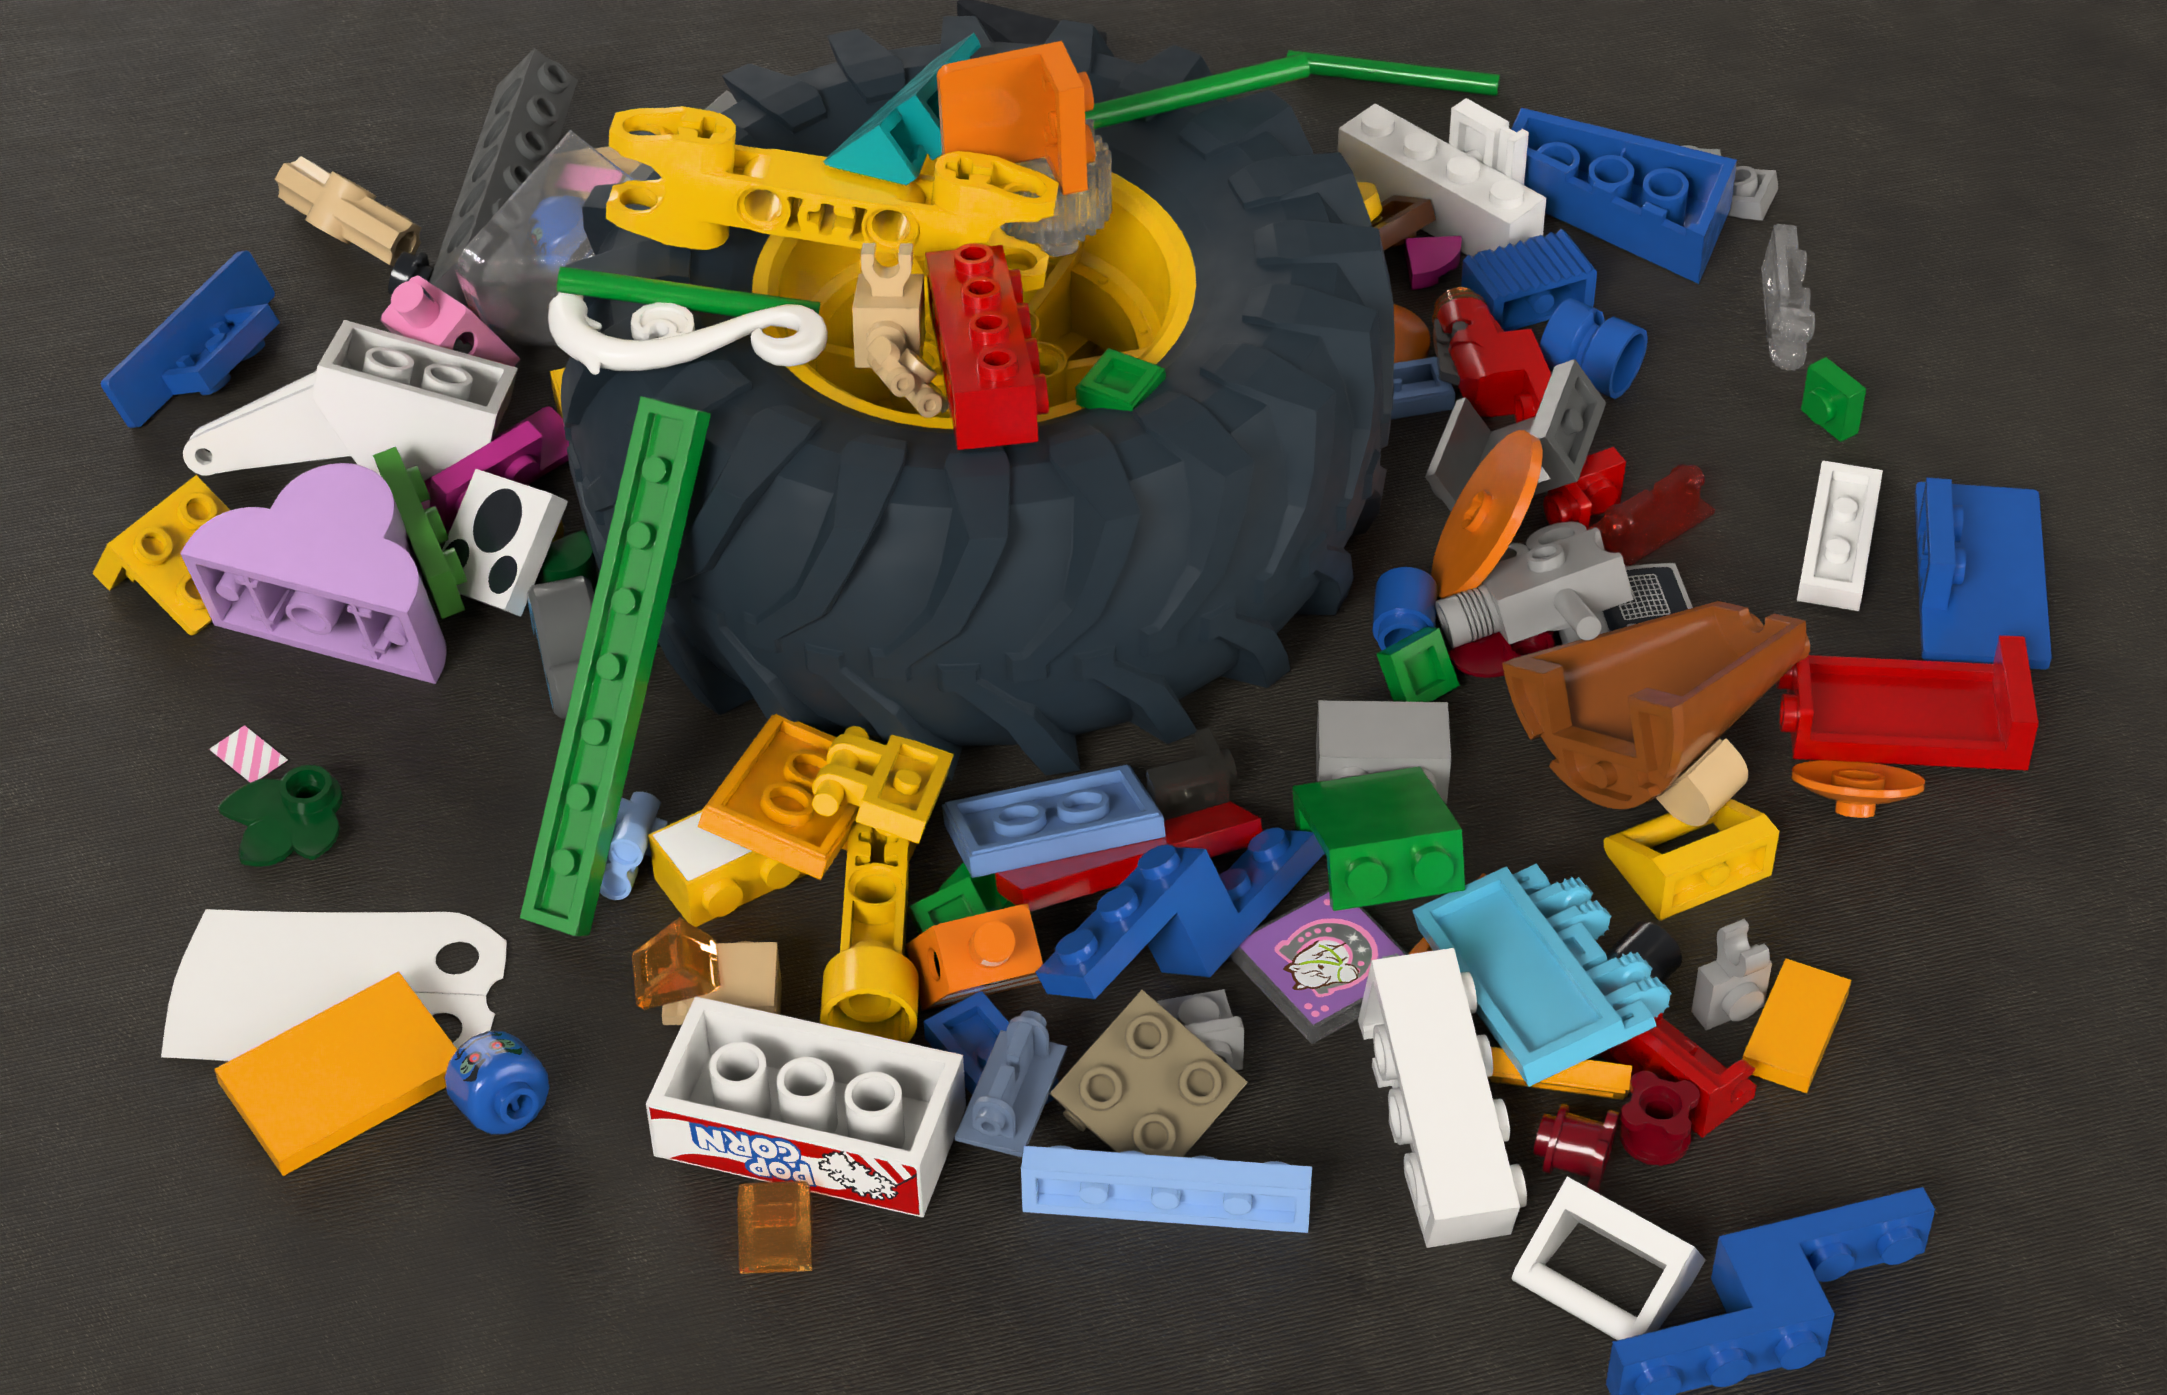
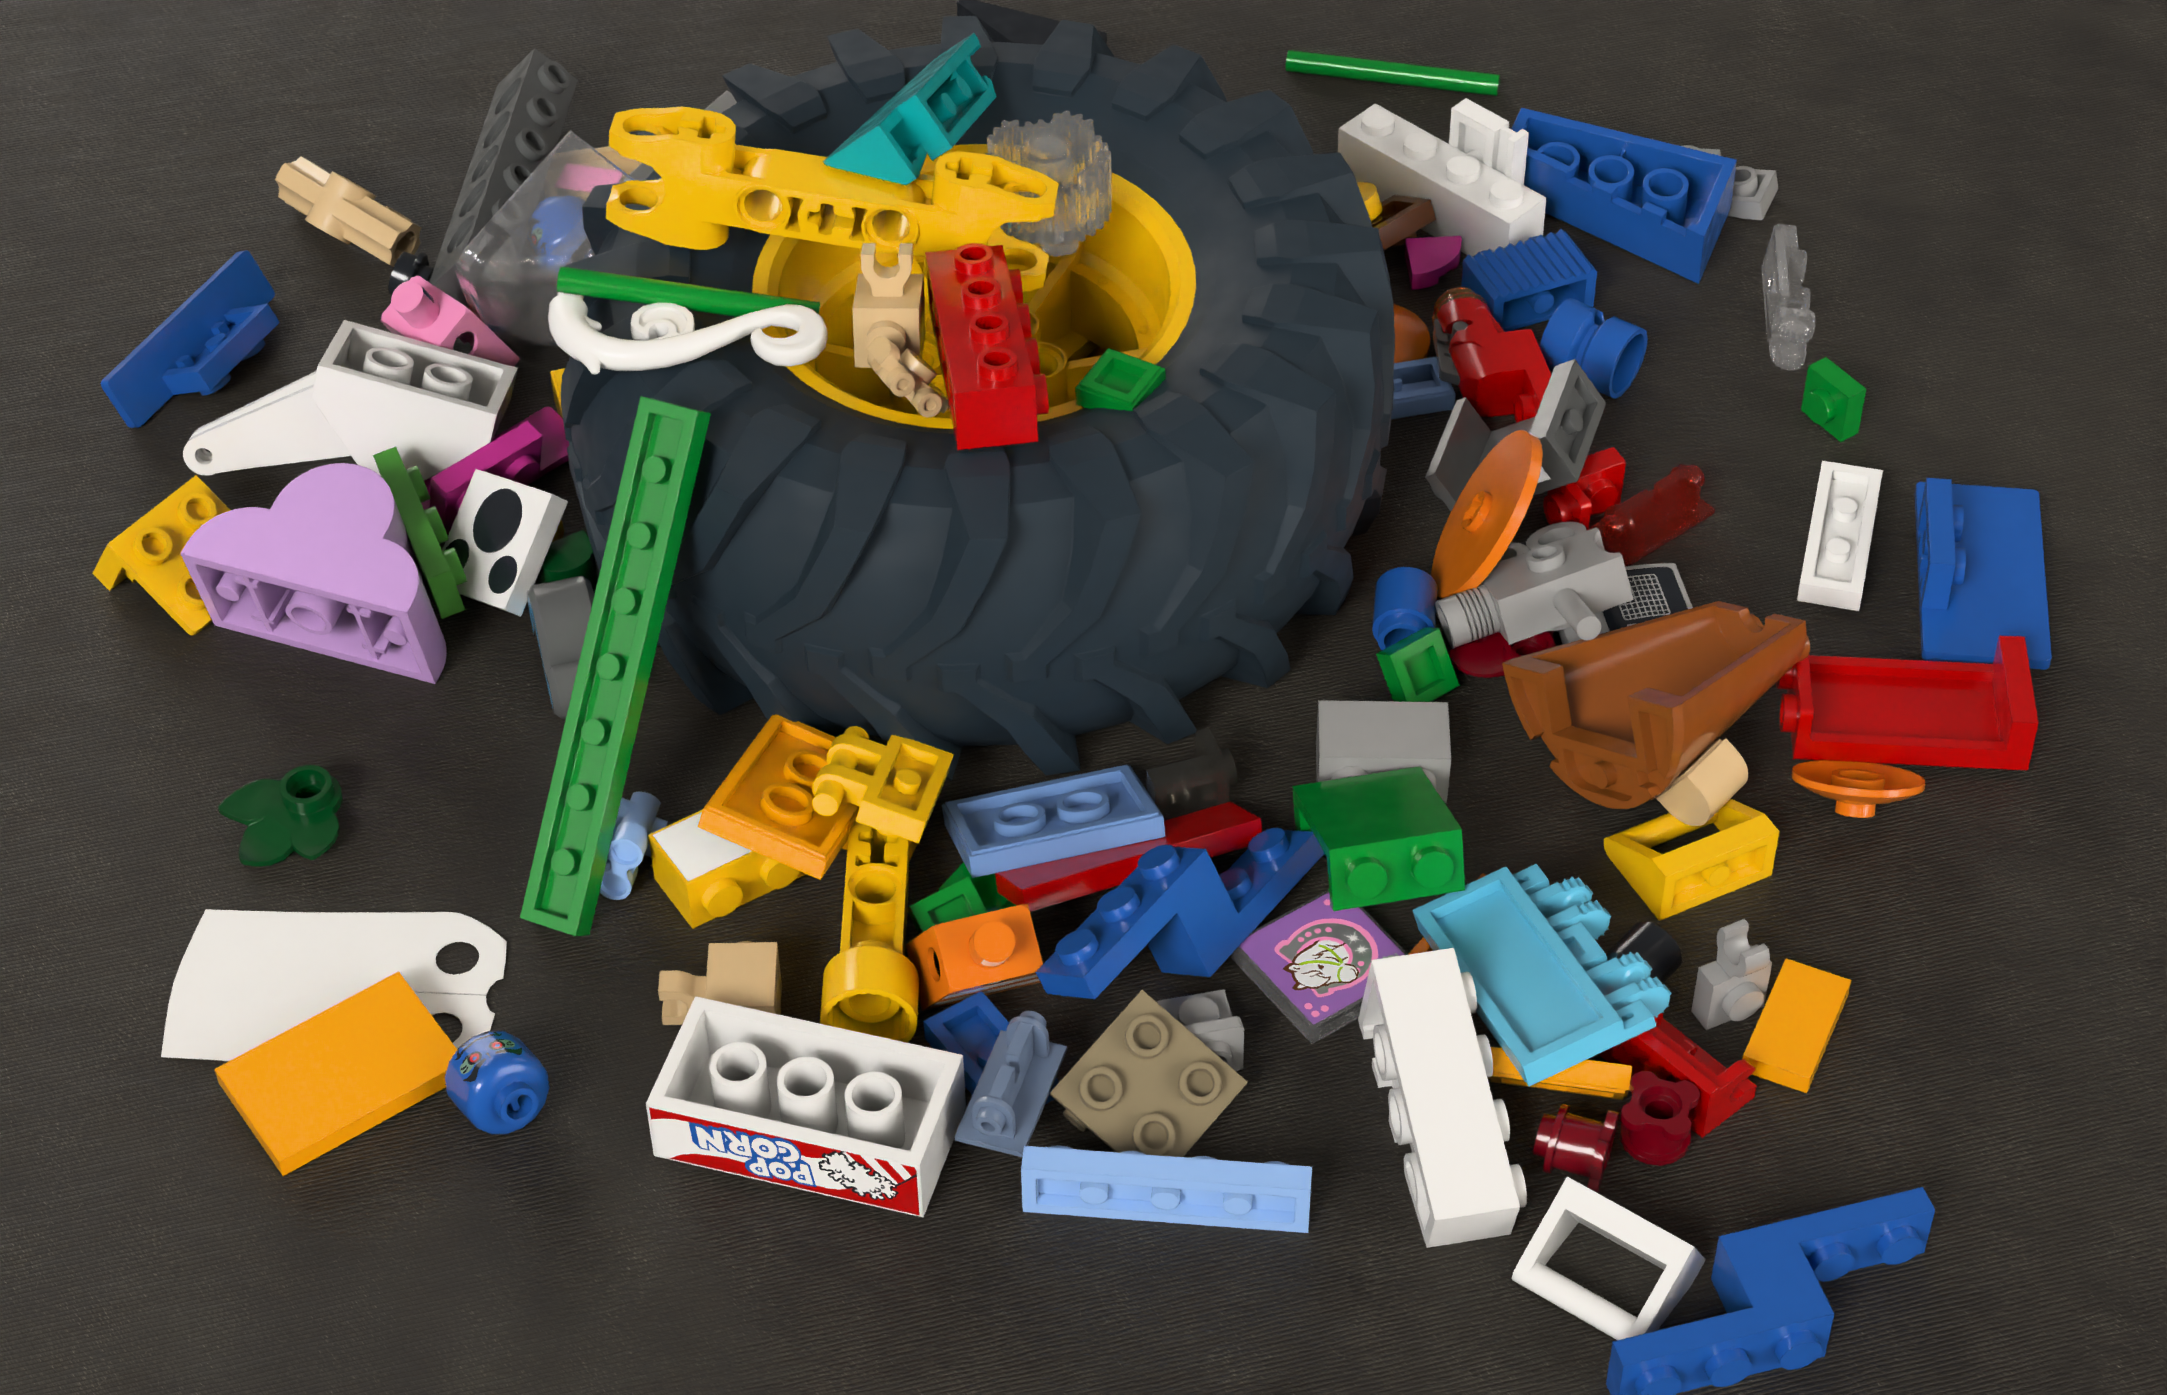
sticker [209,725,288,783] -> none
clear orange slope [632,917,721,1010] -> none
clear orange slope [737,1181,813,1274] -> none
orange bracket [937,41,1096,195] -> none
green bar [1085,53,1310,130] -> none

